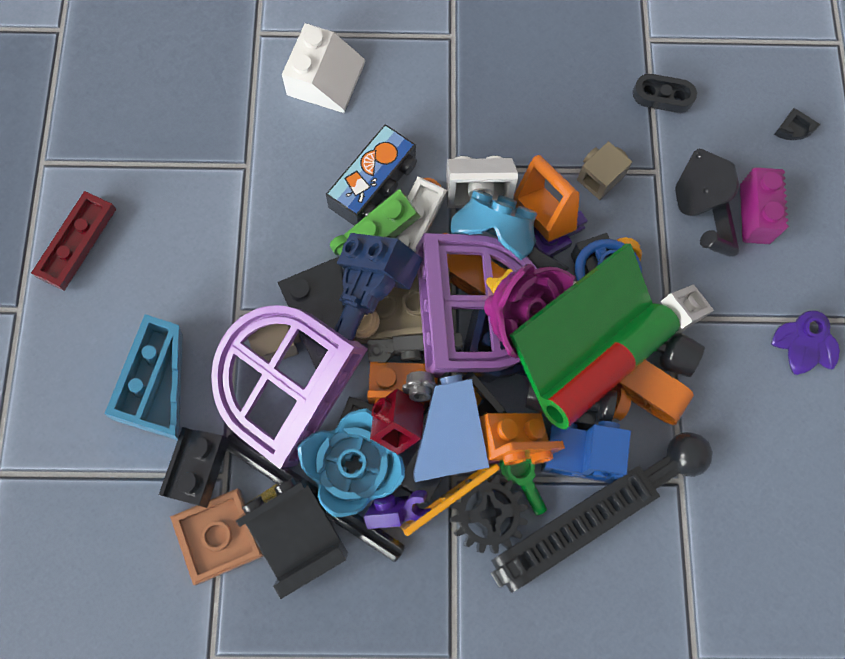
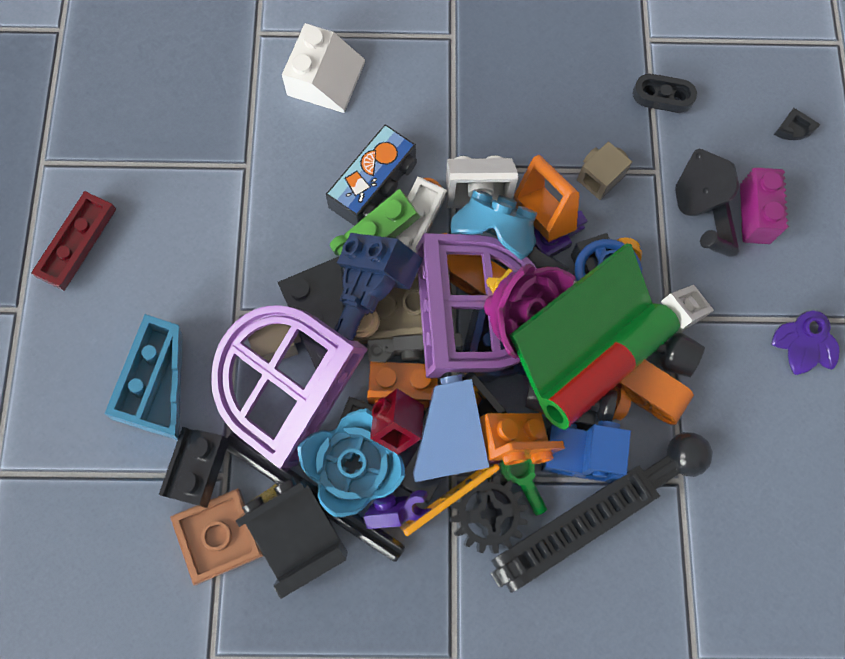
flat silver plate [402,371,437,402] -> none

